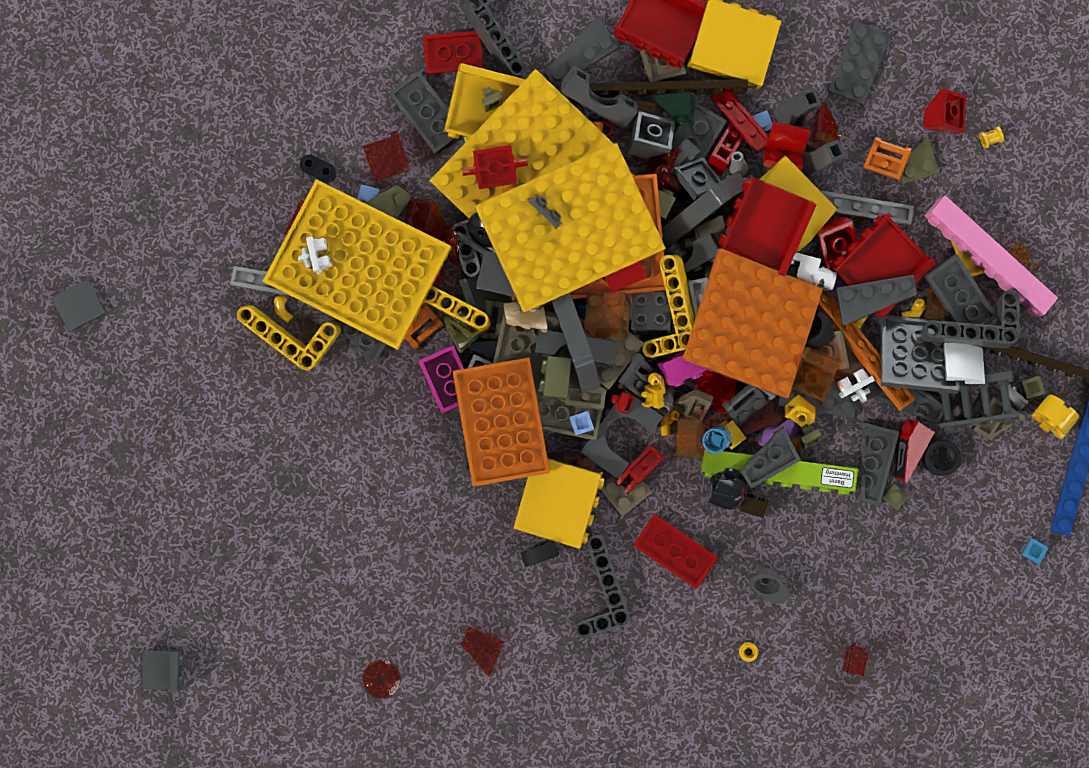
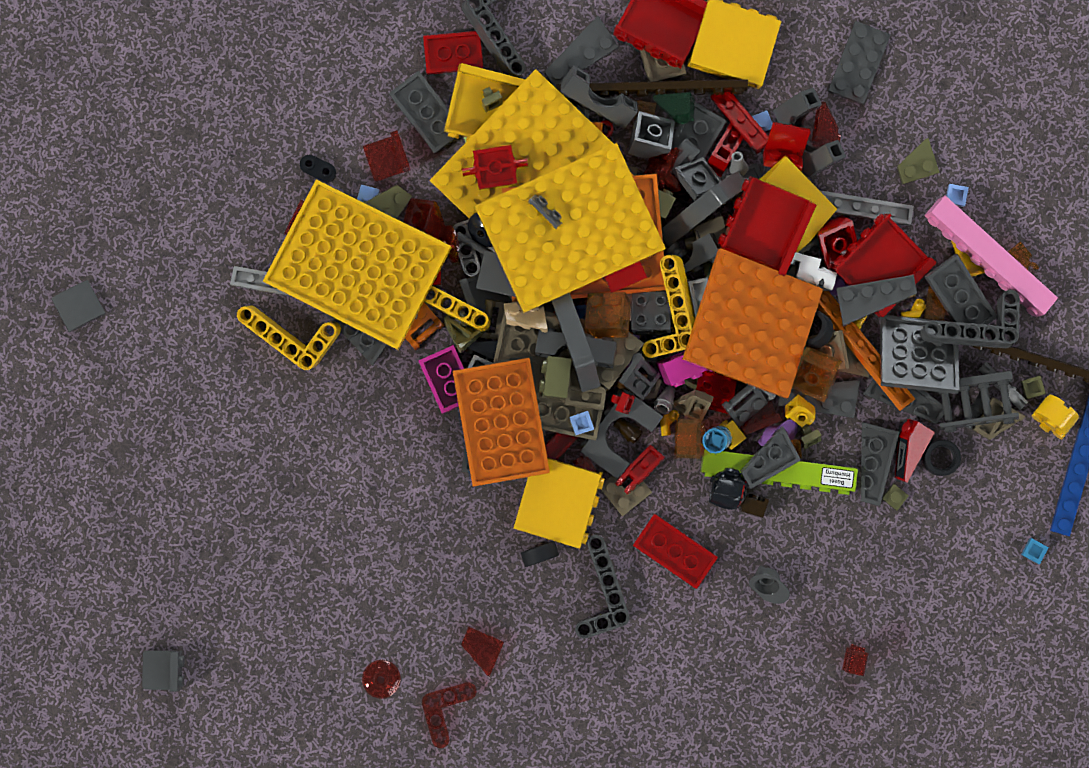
yellow arm [274,295,293,323] -> none
white hips [298,236,332,275] -> none
yellow tile [641,384,664,409] -> none
yellow arm [648,372,666,394] -> none
yellow plate [739,642,758,662] -> none
white hips [837,368,875,403] -> none
orange plate [864,137,913,181] -> none
red slope [923,88,966,133] -> none
white slope [944,343,985,384] -> none
yellow bush [979,126,1004,149] -> none
none -> clear red beam [422,682,477,748]
none -> red tile [545,433,578,460]
none -> dark brown cone [614,418,643,444]
none -> light blue plate [946,184,969,207]

